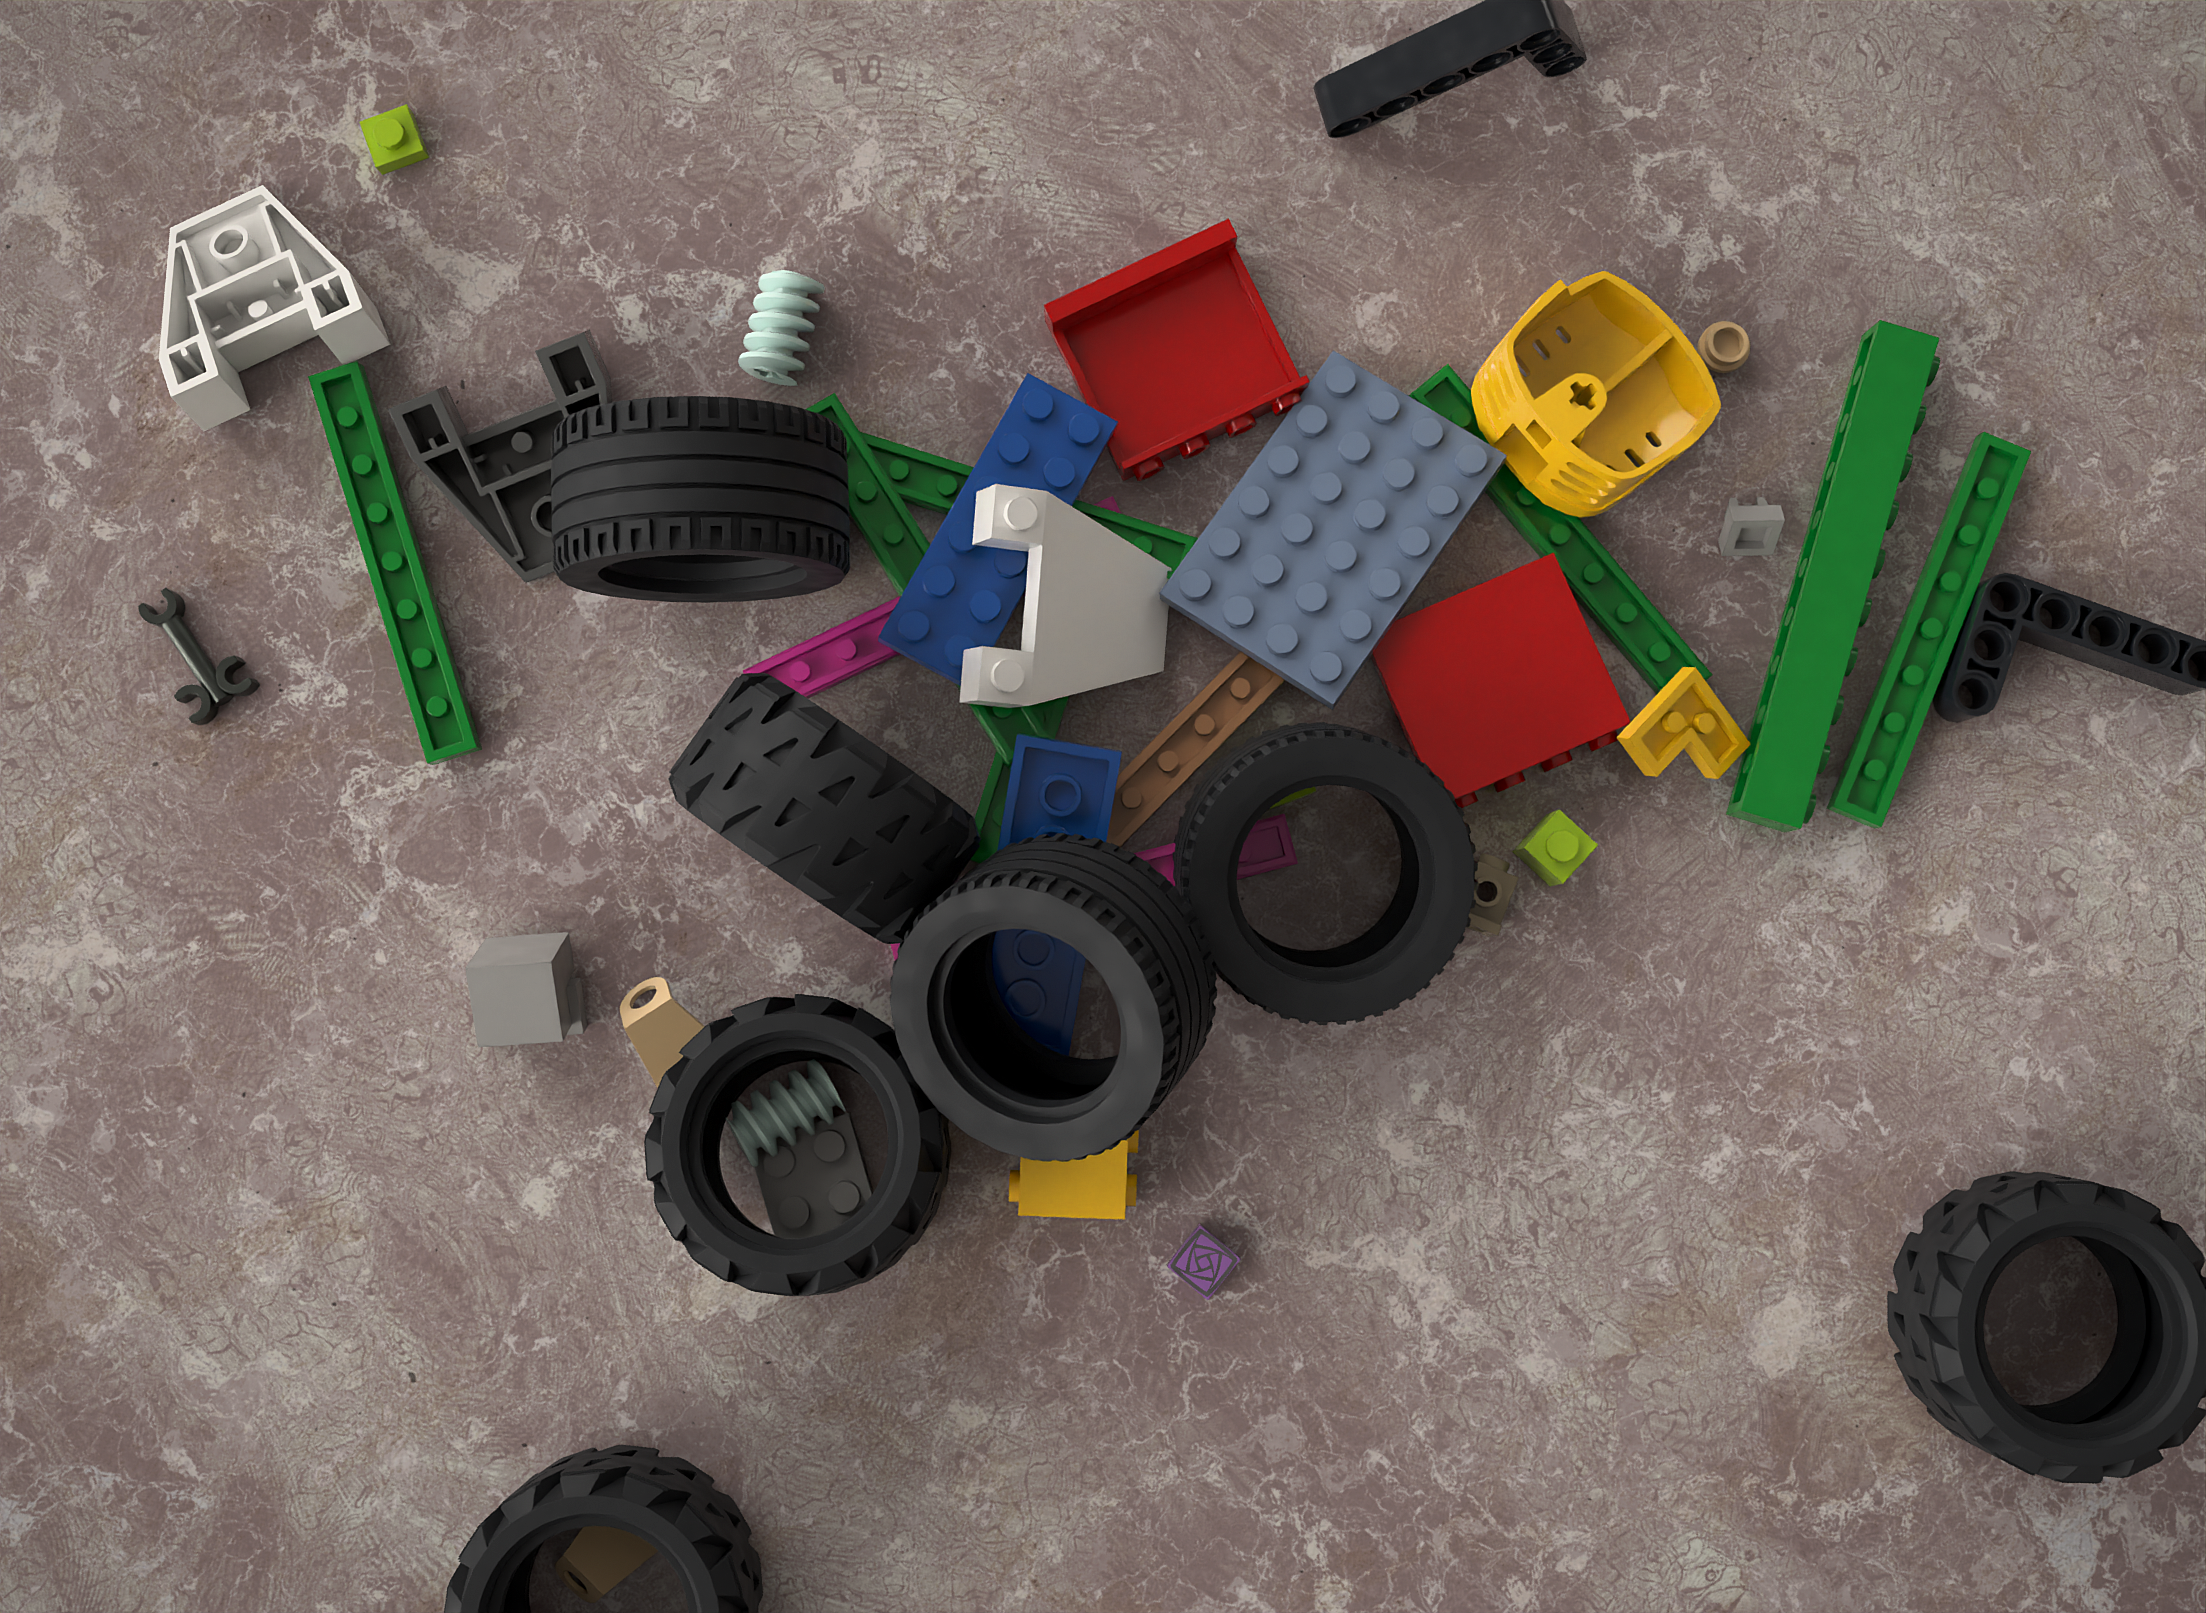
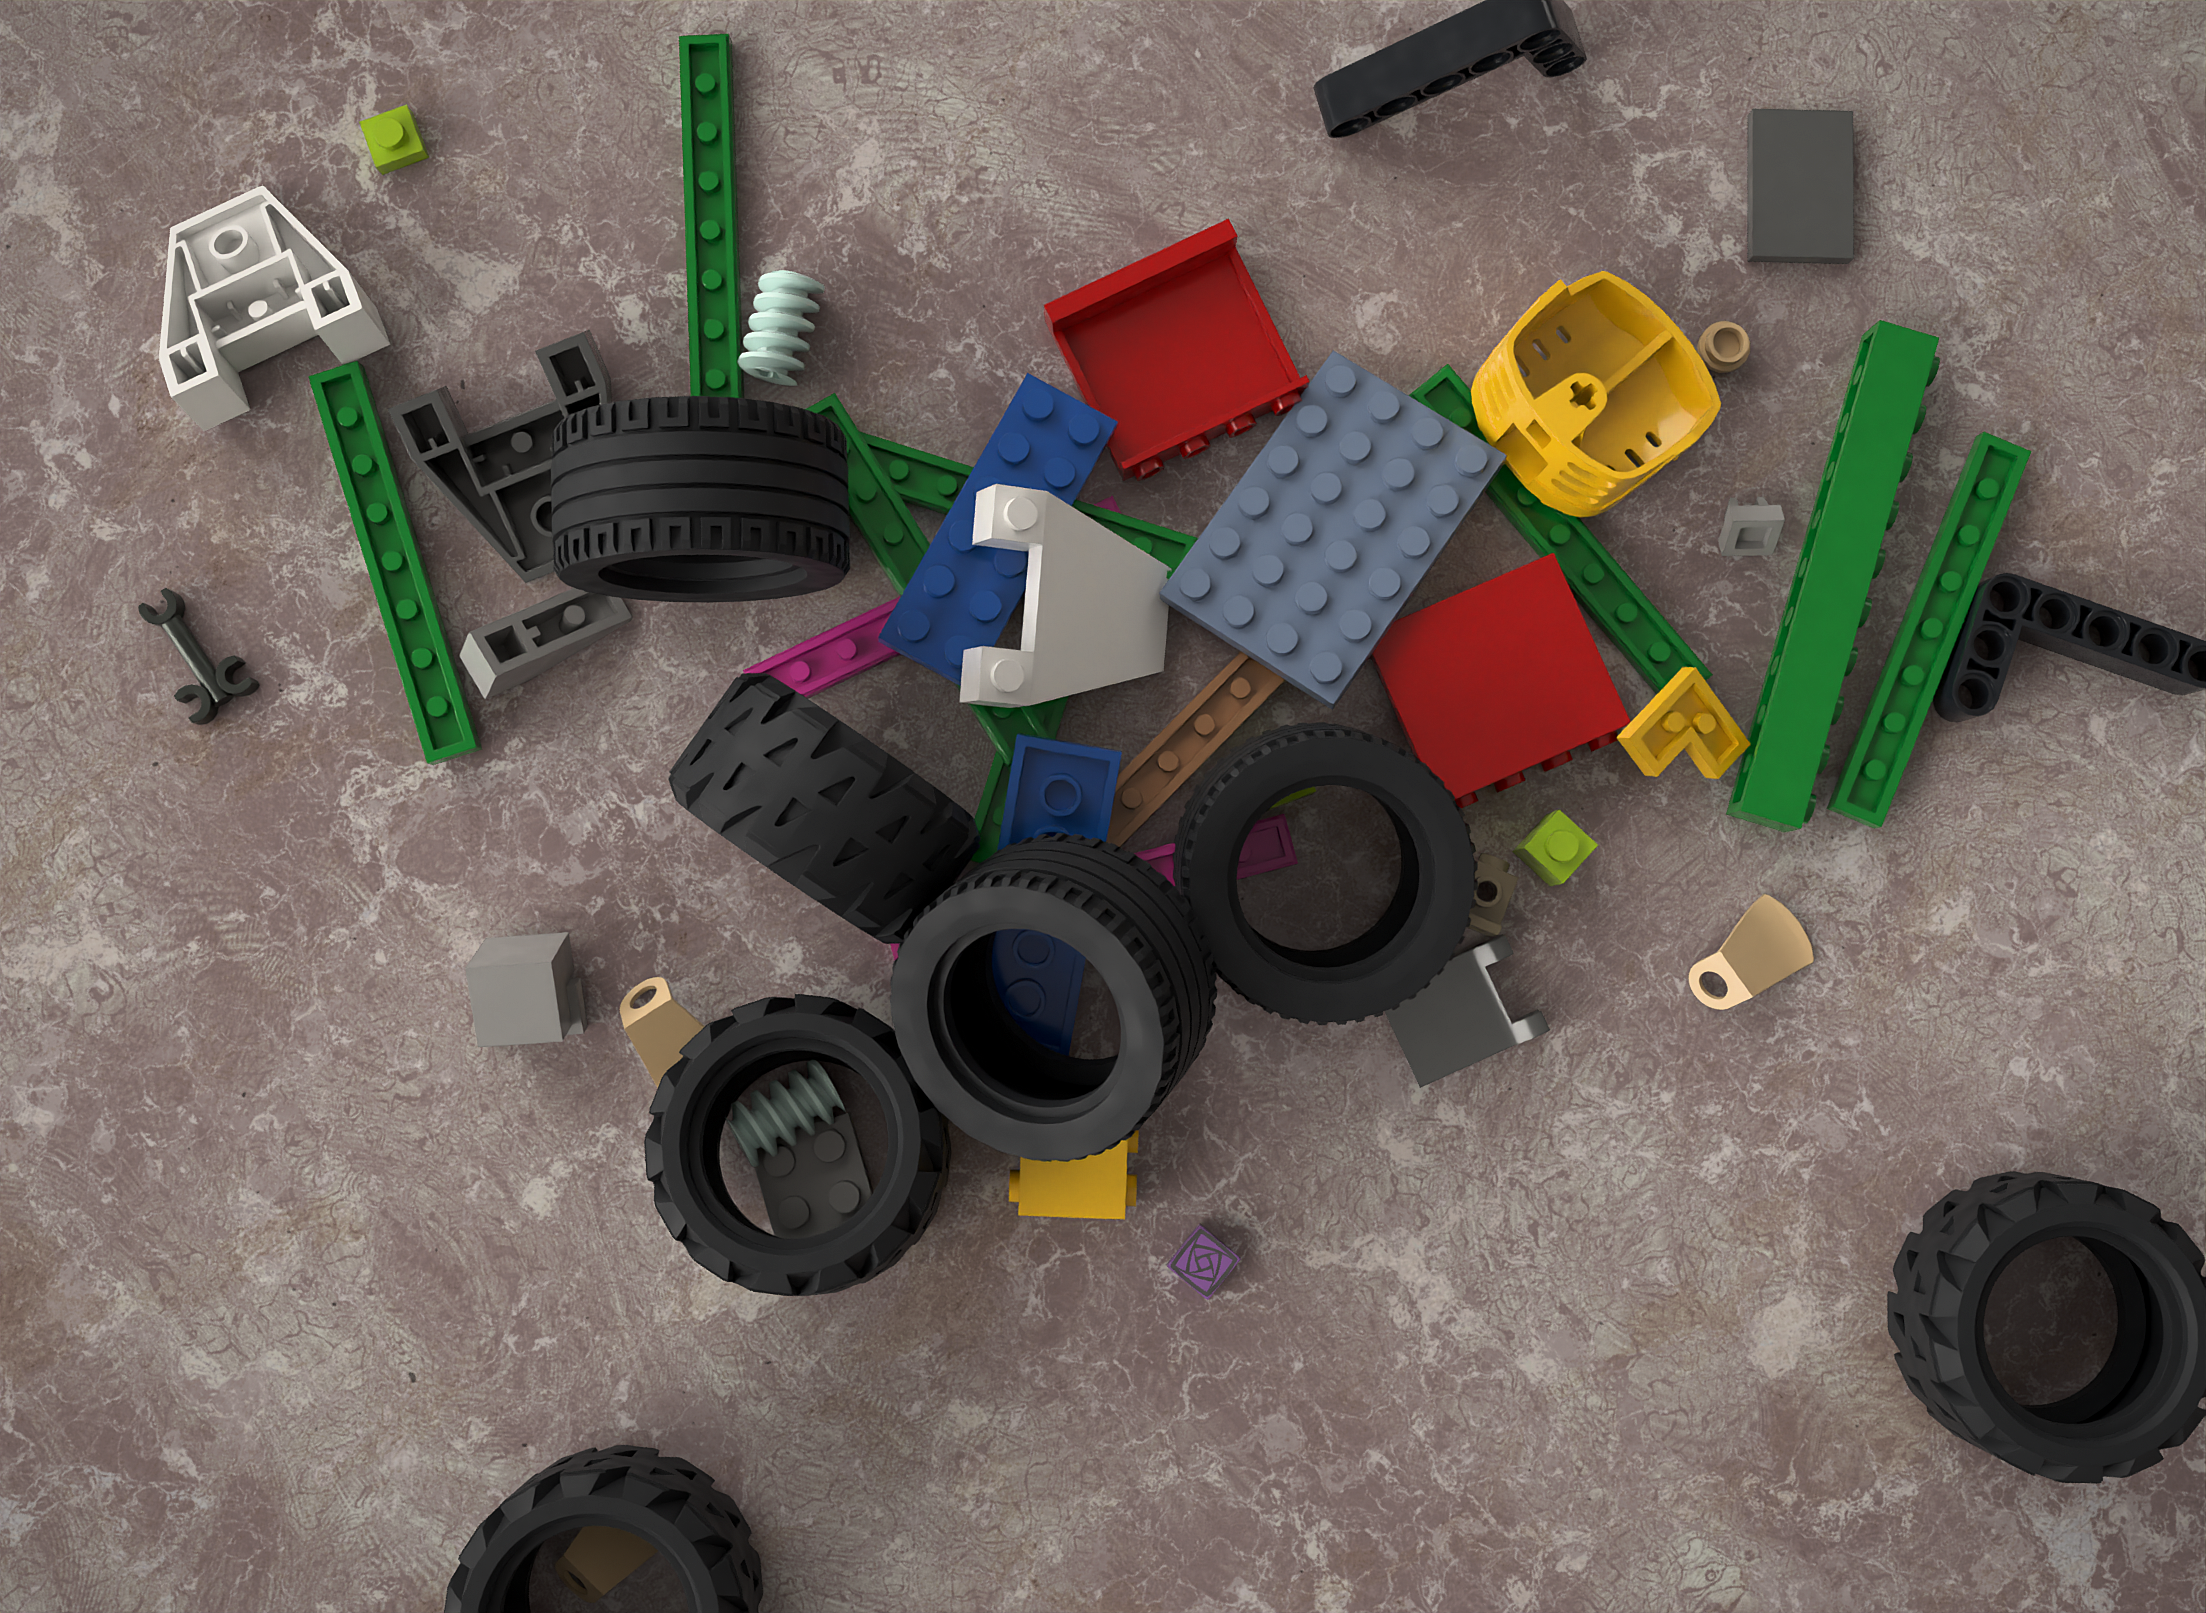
none -> light grey slope [459,588,632,700]
none -> green tile [679,34,744,399]
none -> dark grey flag [1384,934,1550,1088]
none -> tan piece [1689,894,1814,1010]
none -> dark grey tile [1747,109,1854,264]

